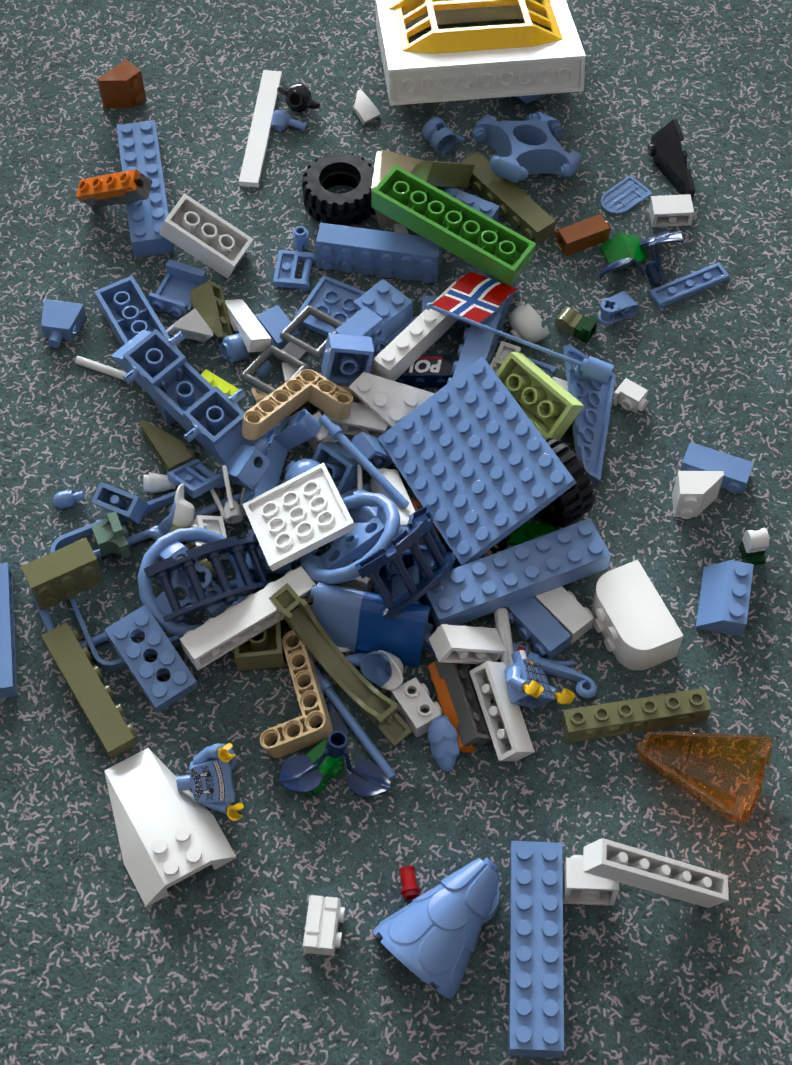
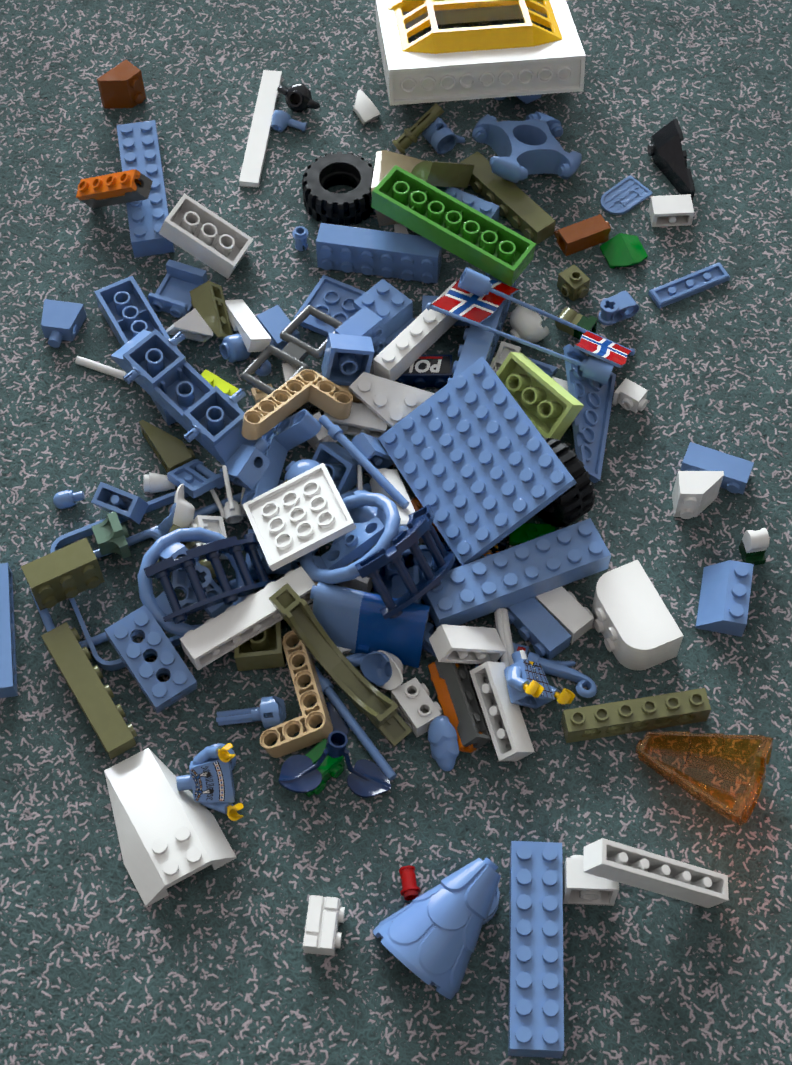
medium blue plate [273,250,315,291] -> none
dark blue plant [599,230,683,285] -> none
none -> medium blue piece [216,696,286,729]
none -> olive pin [392,103,444,154]
none -> medium blue flag [458,267,635,368]
none -> olive brick [557,264,590,301]

